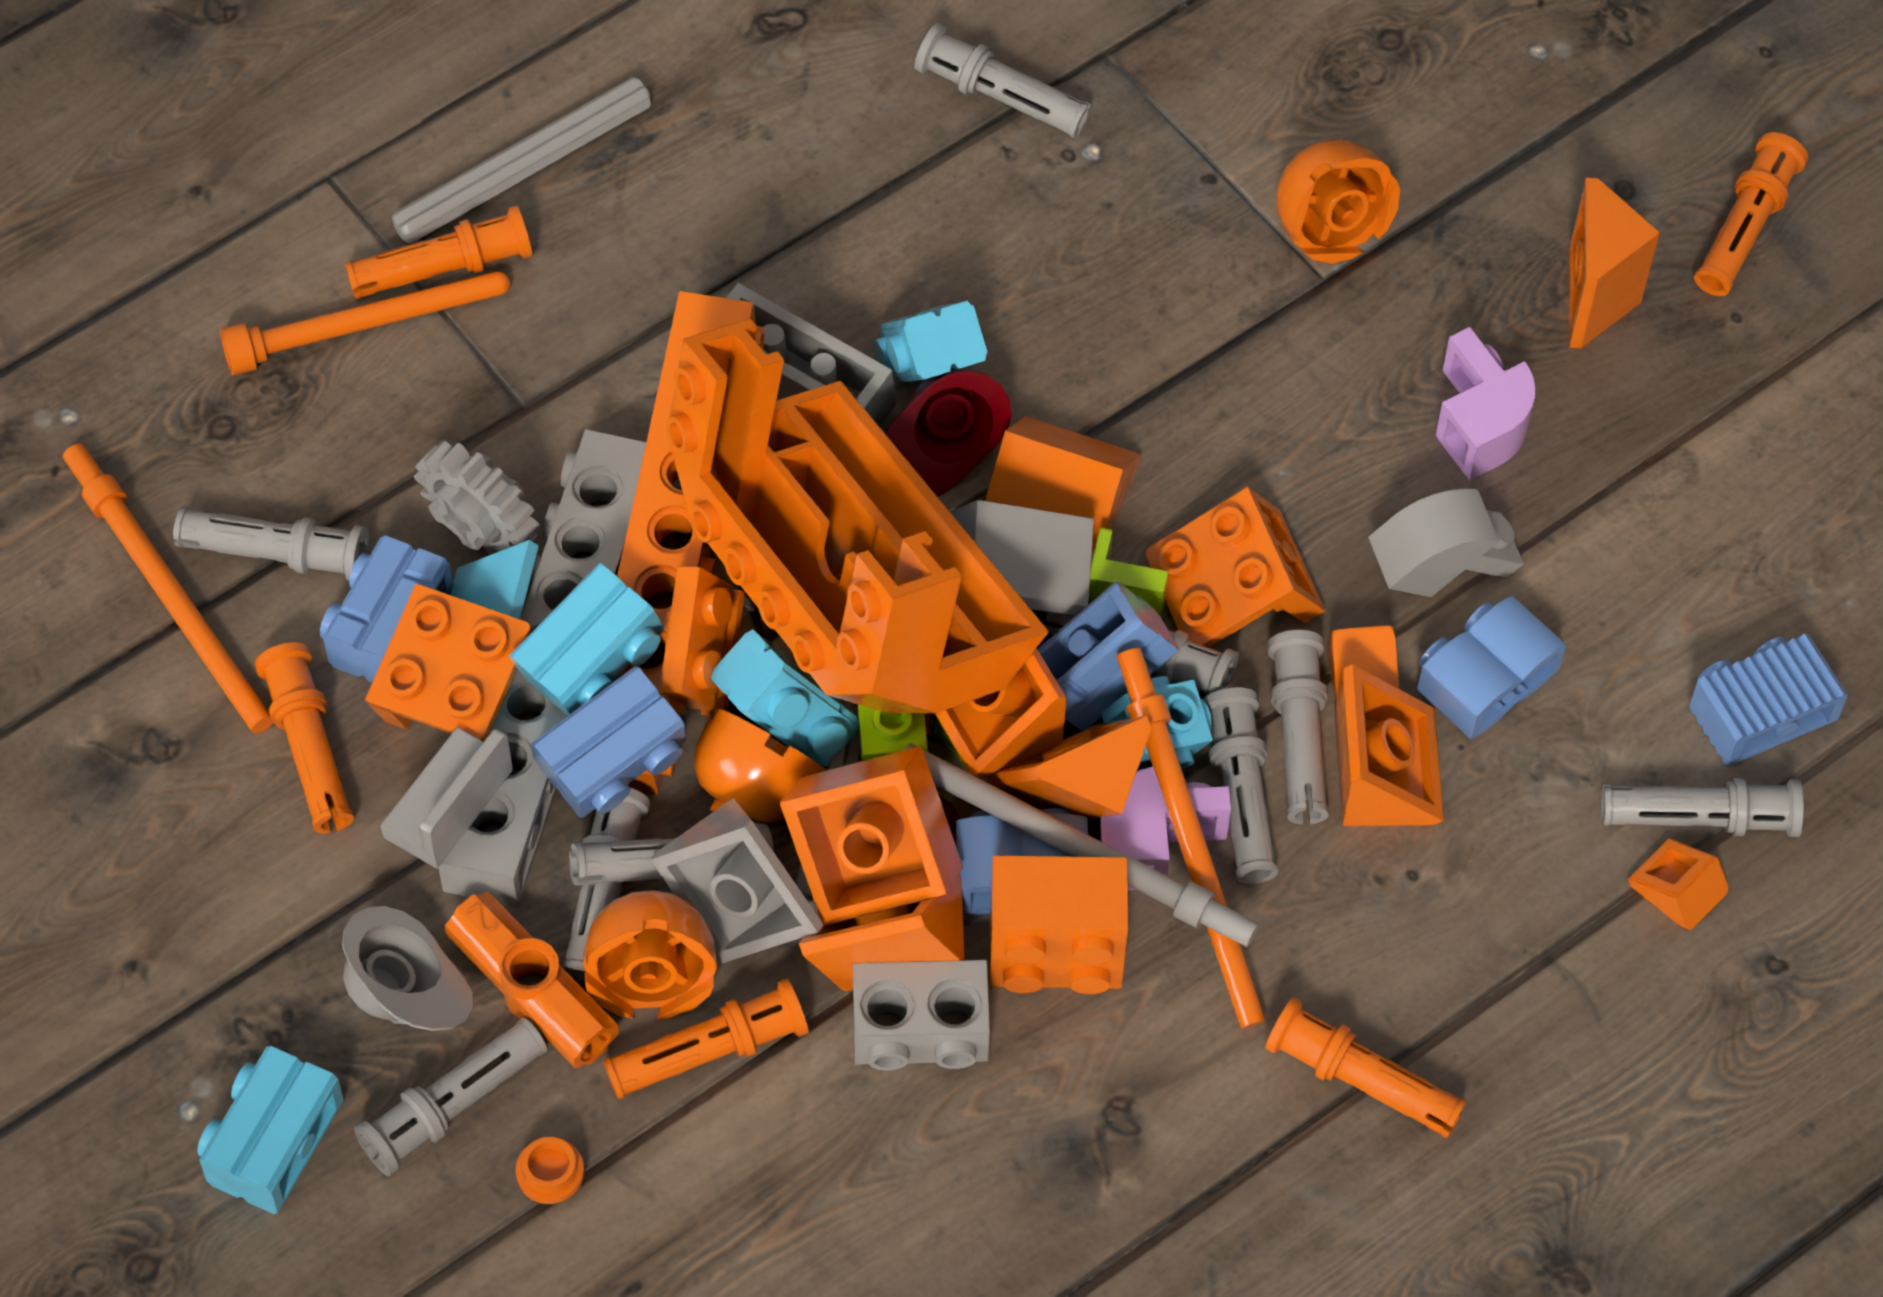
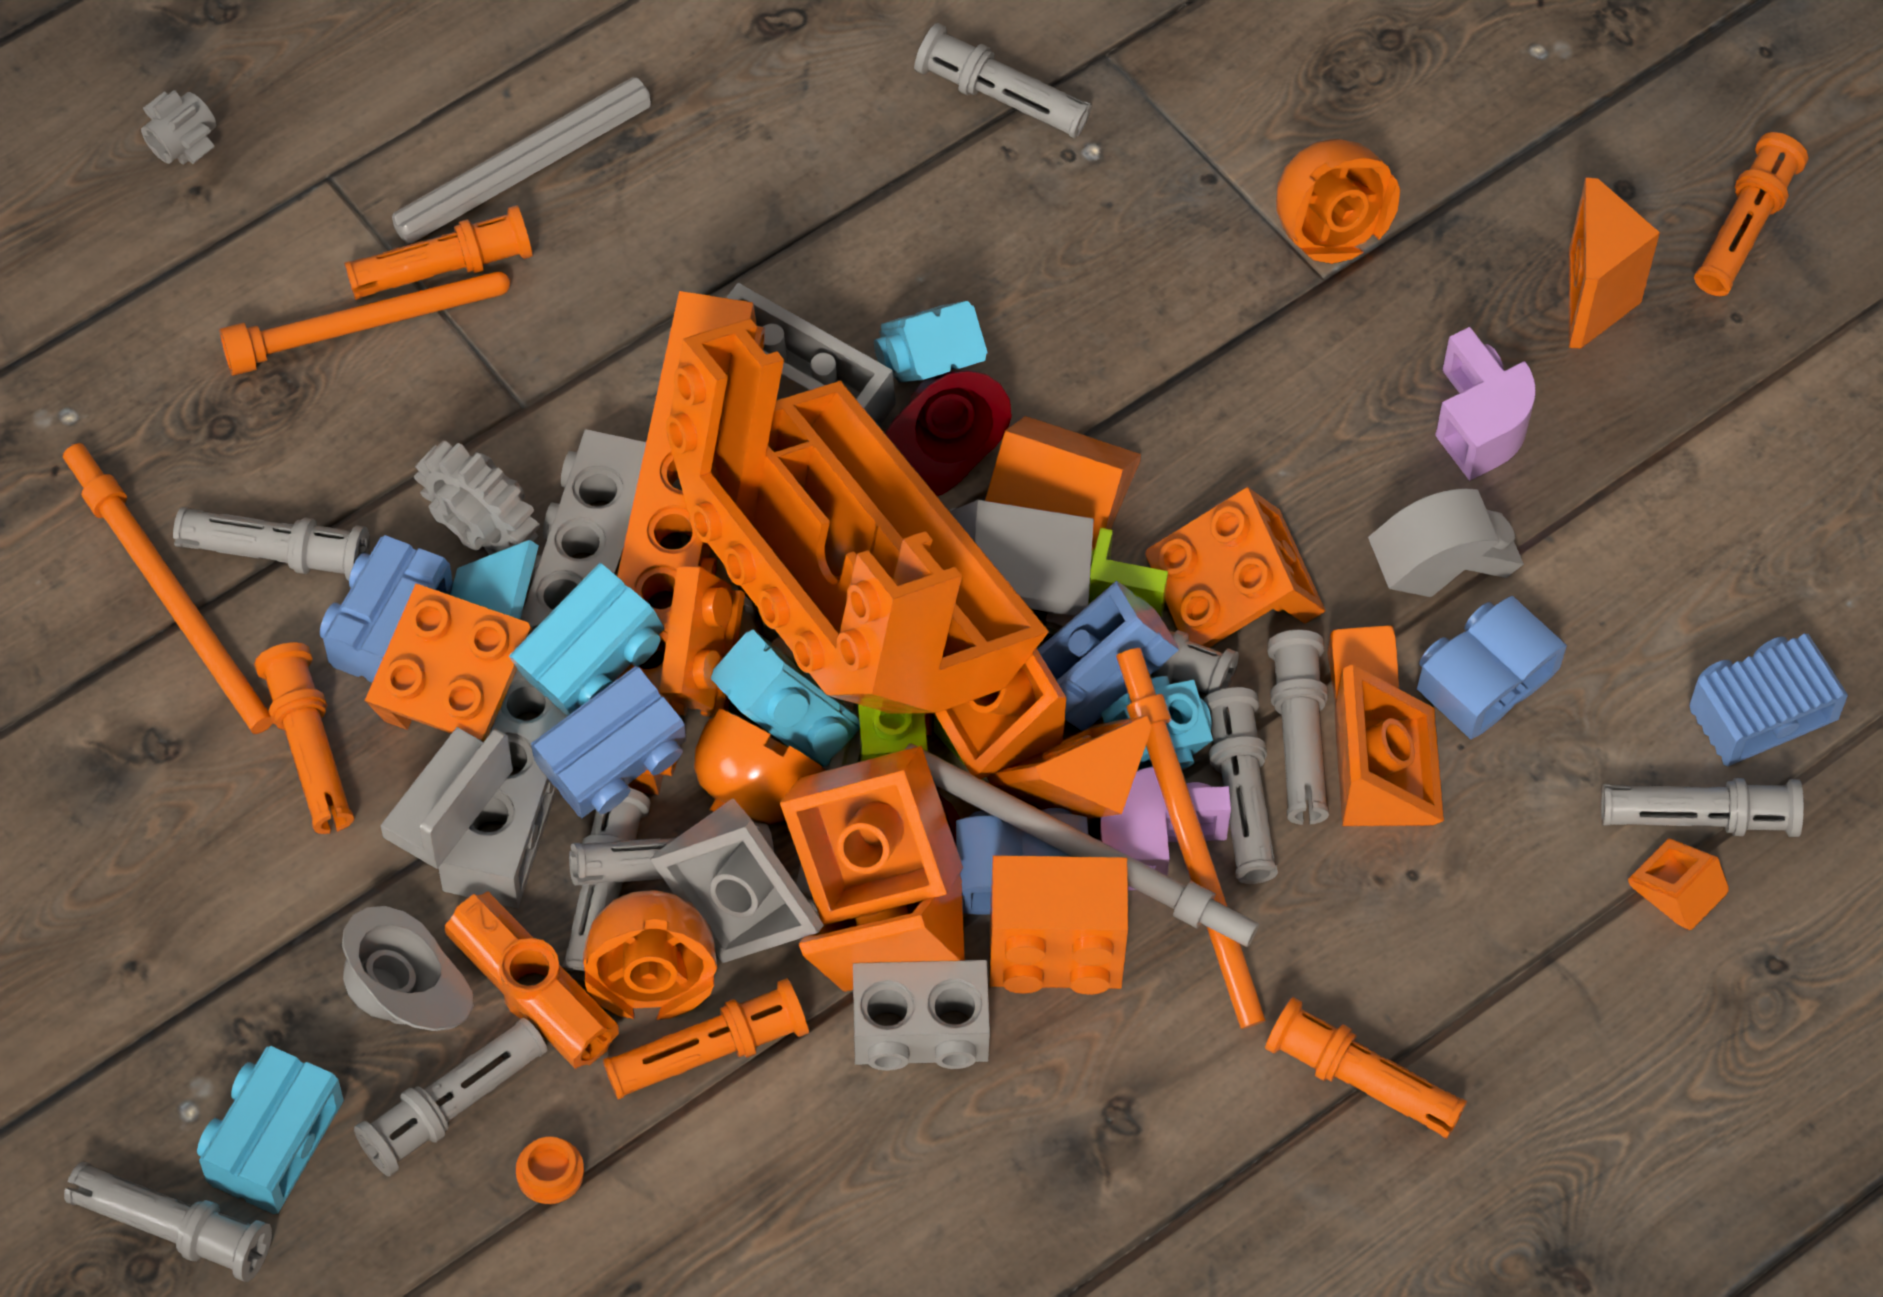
none -> light grey pin [64,1161,272,1282]
none -> light grey gear [141,90,216,165]

